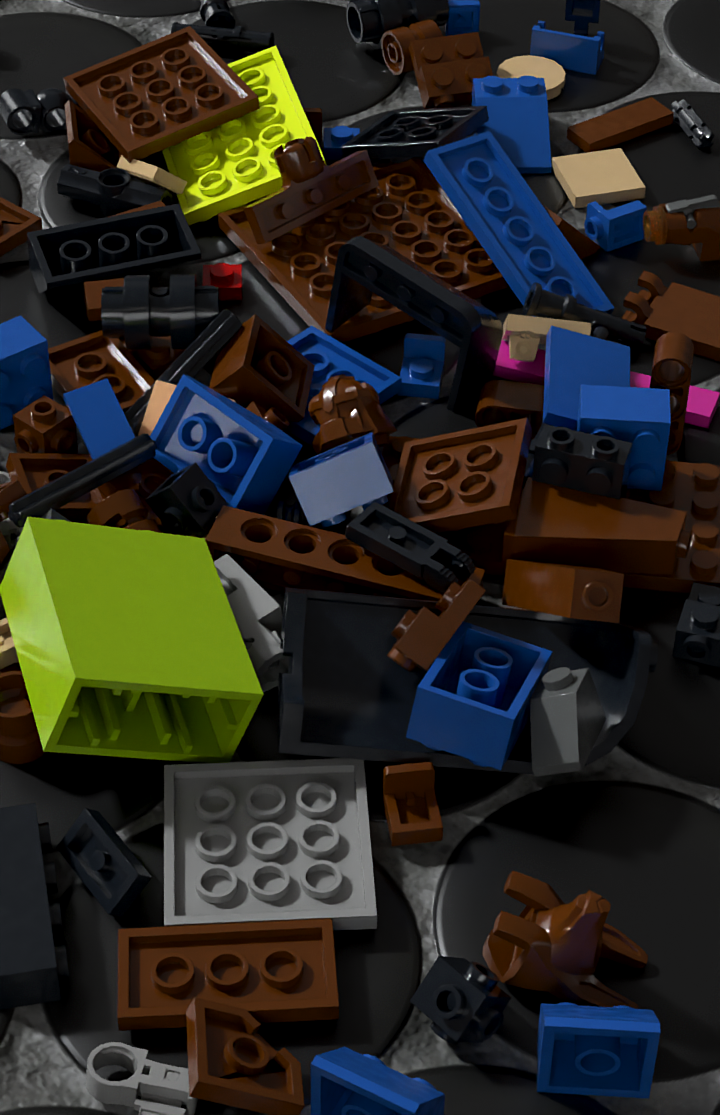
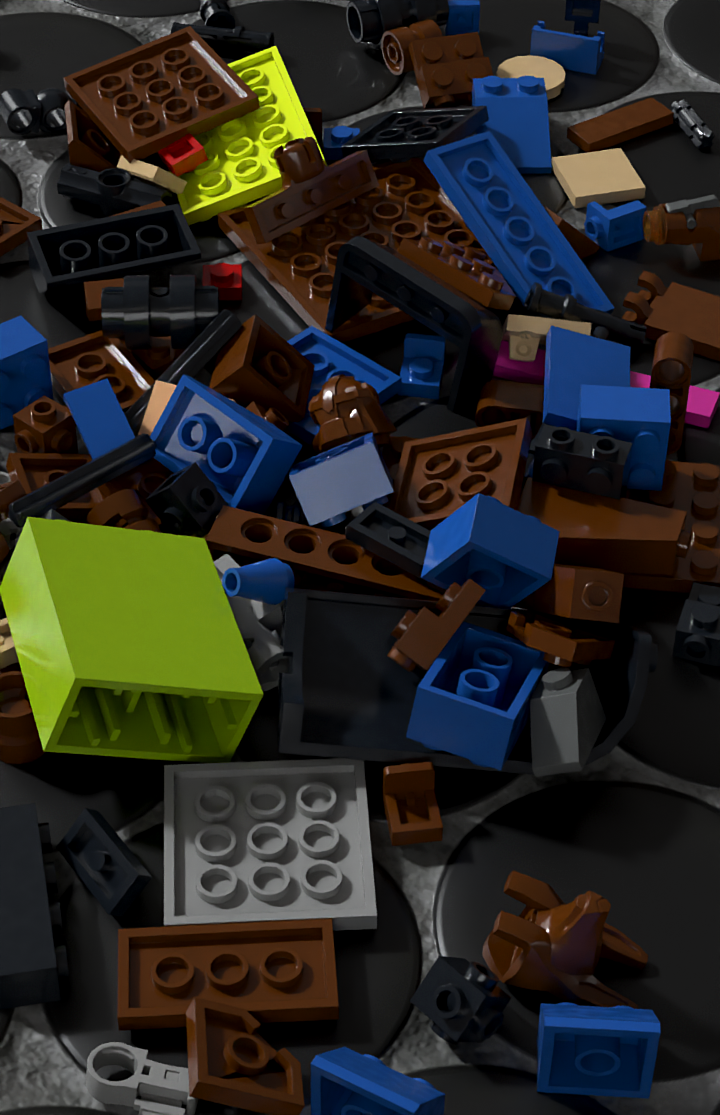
none -> red plate [158,133,209,177]
none -> blue cone [222,558,295,605]
none -> reddish brown plate [397,236,516,311]
none -> blue brick [421,493,560,608]
none -> reddish brown plate [506,611,616,667]

